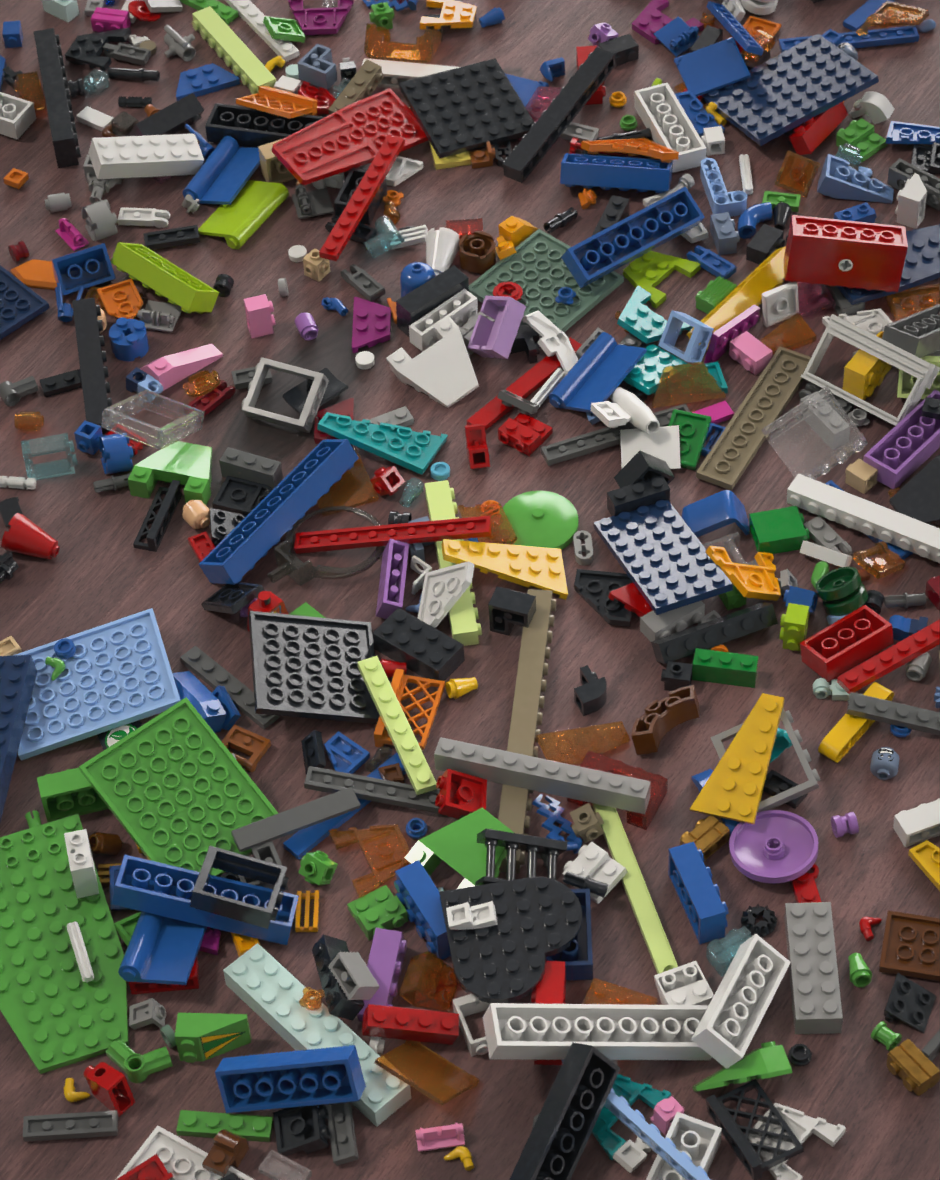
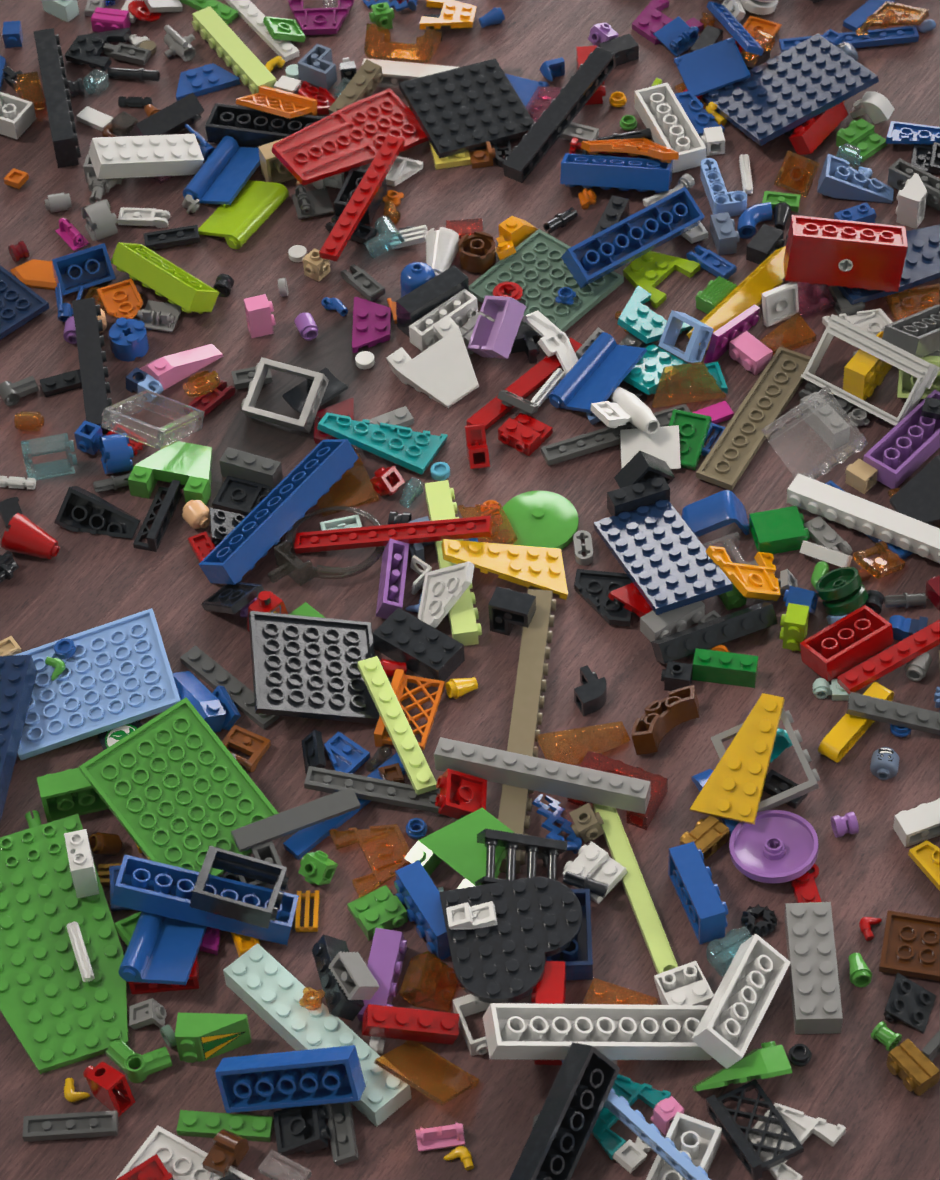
none -> black wedge [54,486,141,539]
none -> medium lavender brick [63,316,77,344]
none -> light aqua tile [320,514,362,531]

